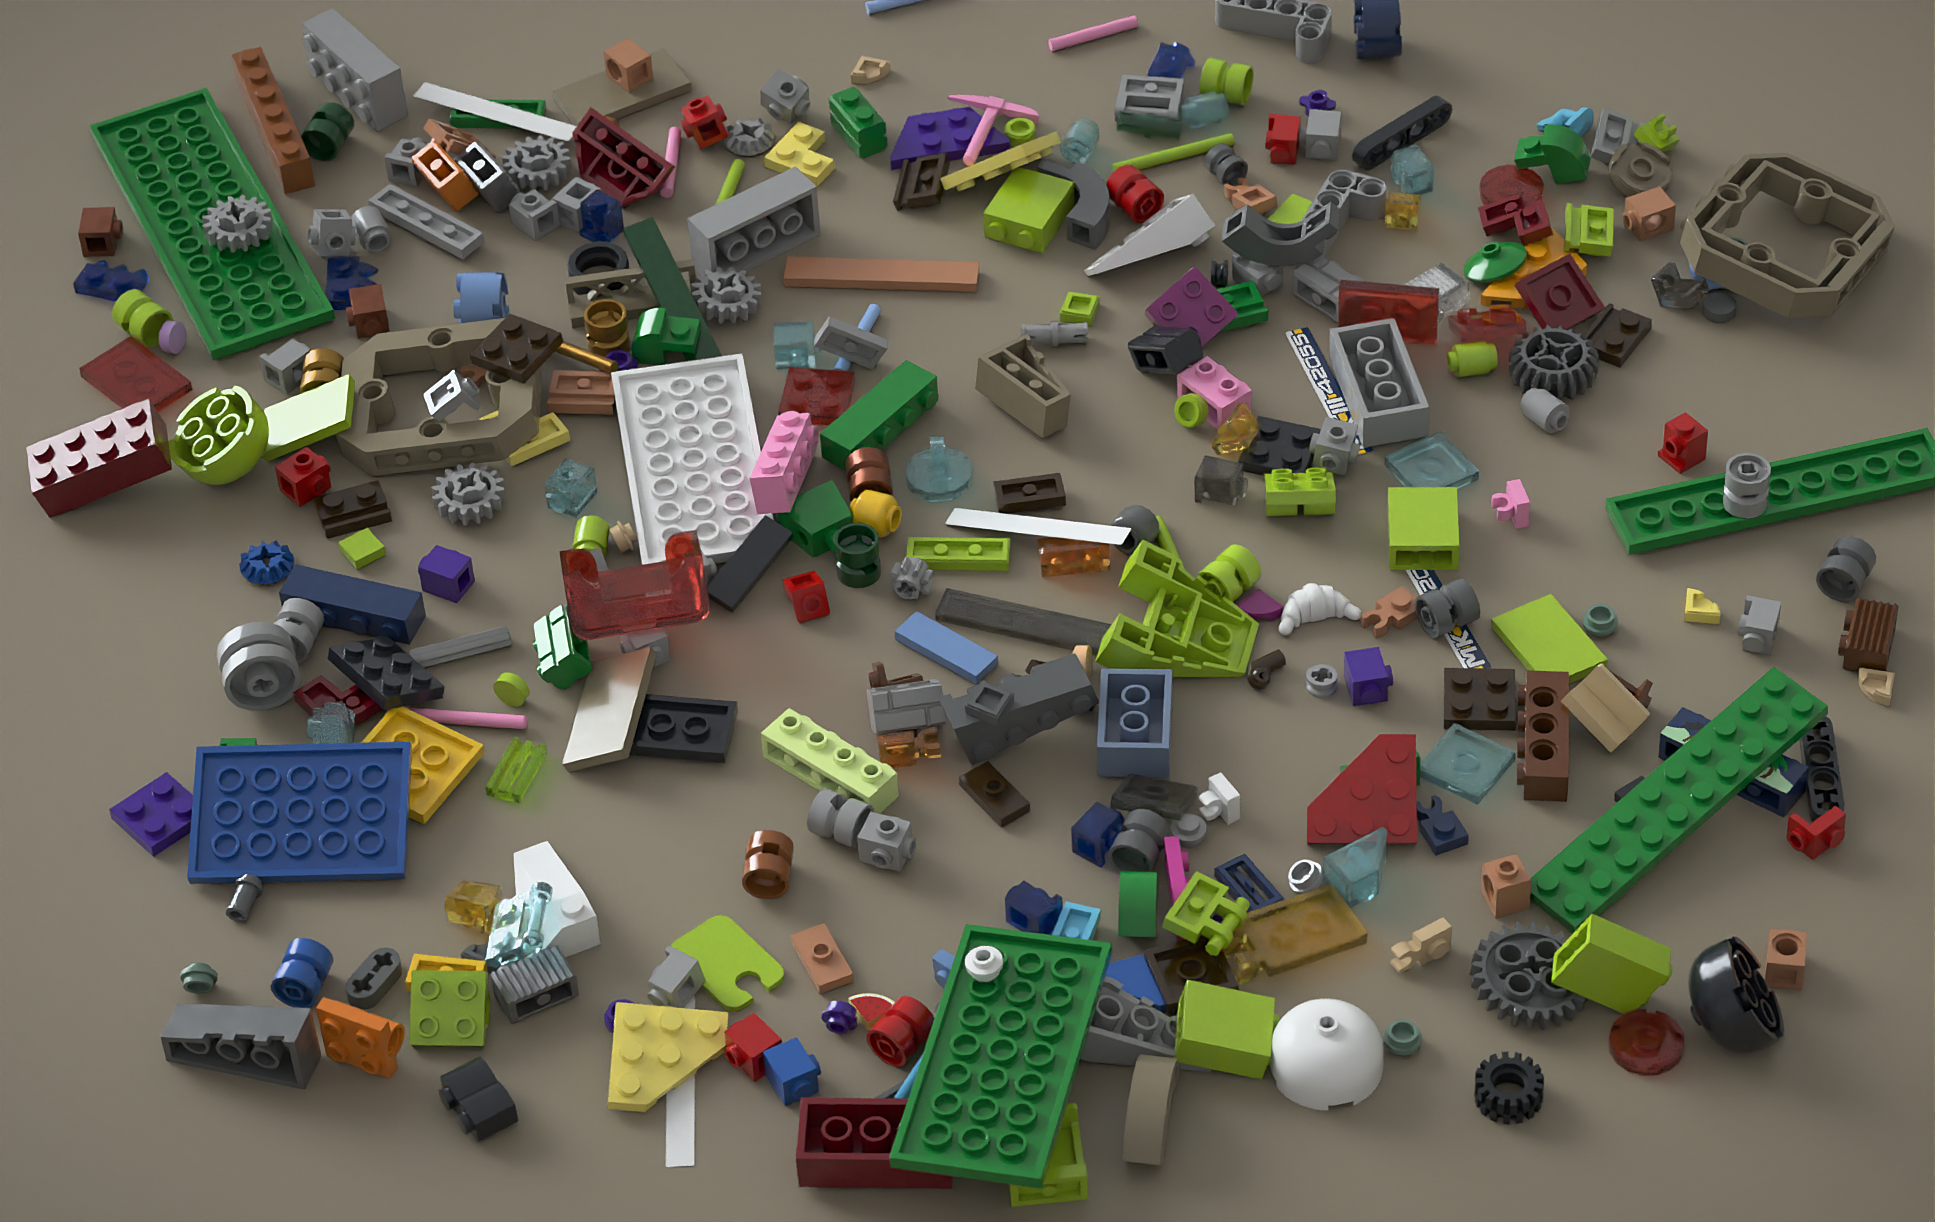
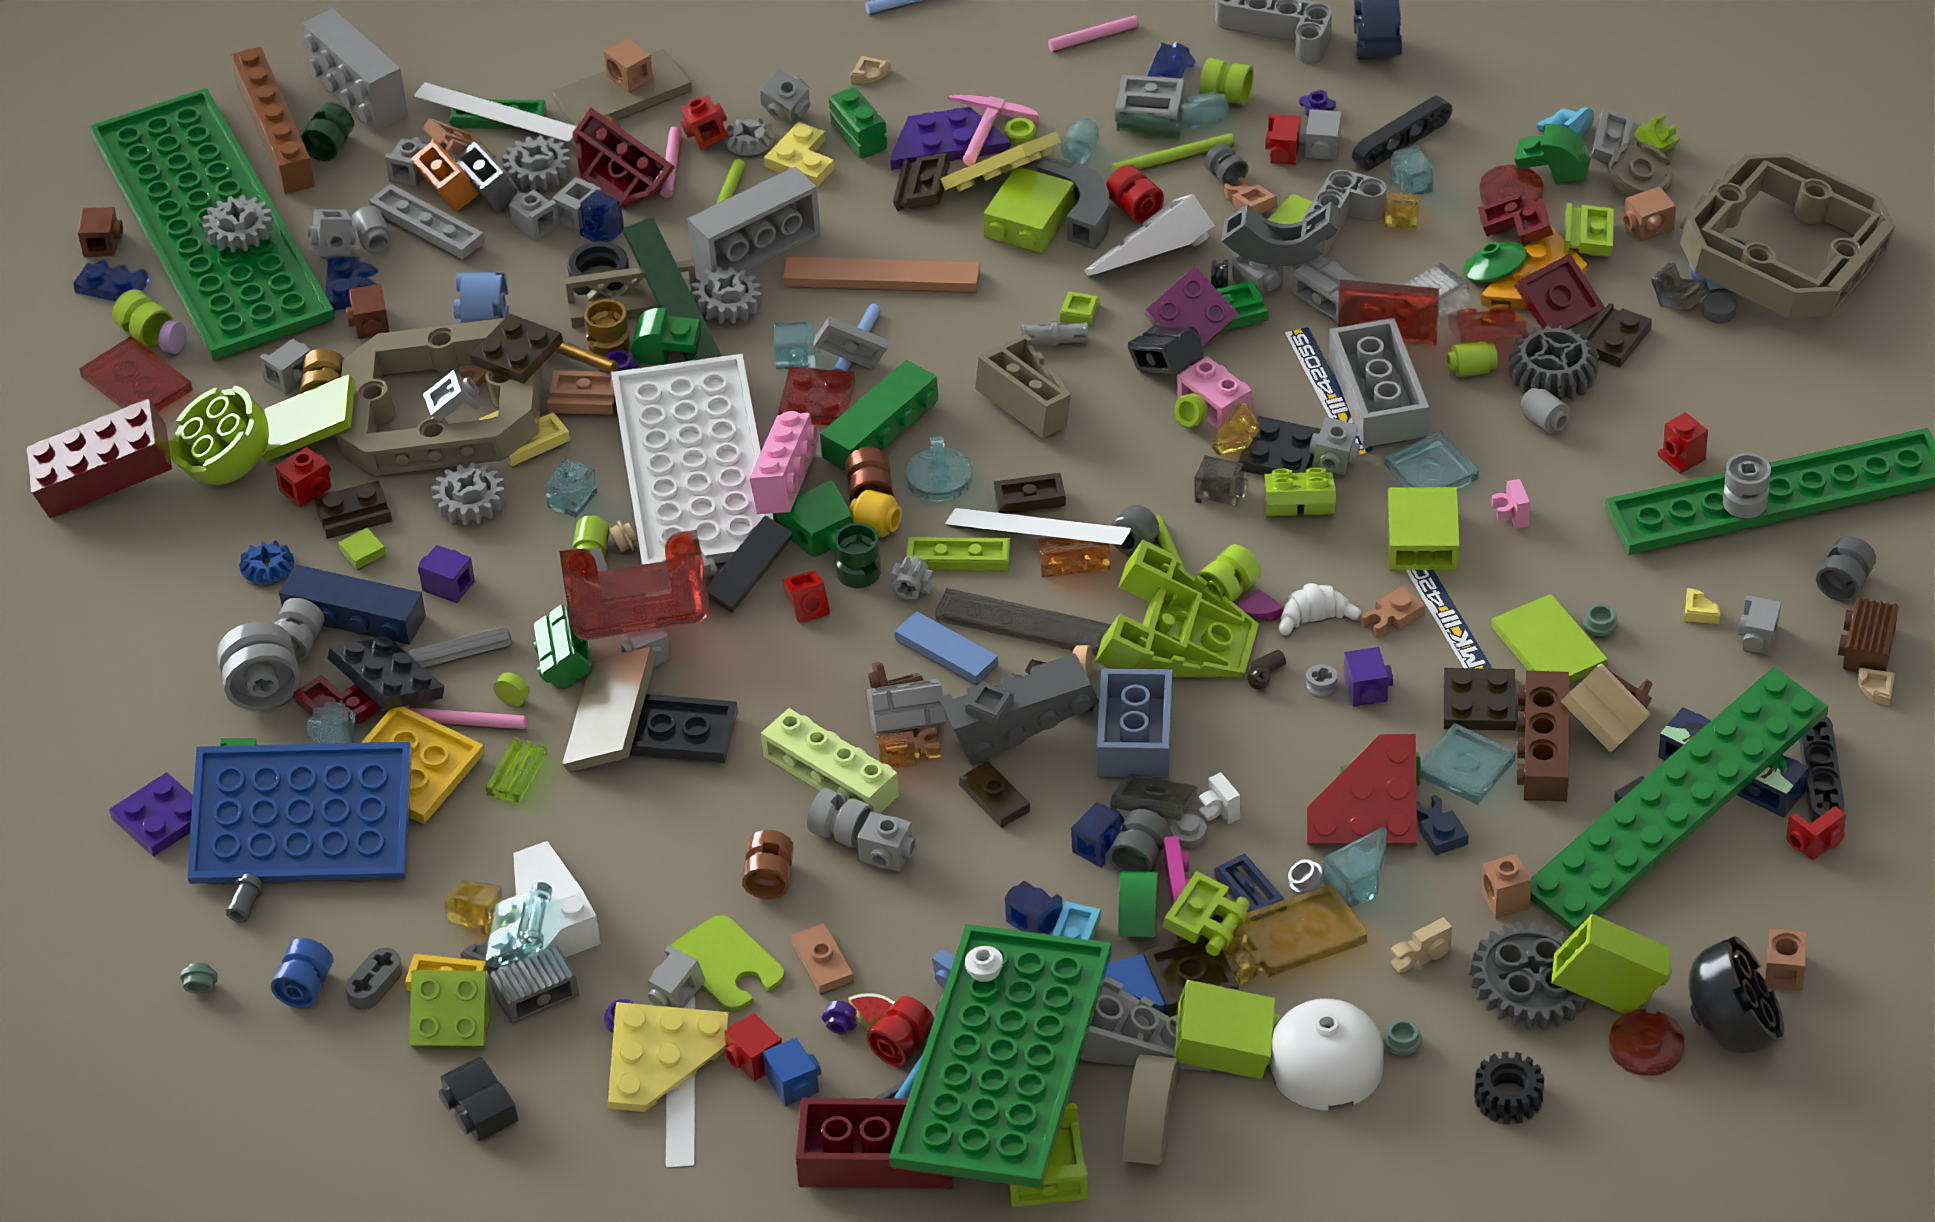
dark grey wedge [161,1003,322,1090] -> none
orange plate [316,997,405,1079] -> none
dark grey wheel [1414,578,1480,638] -> none

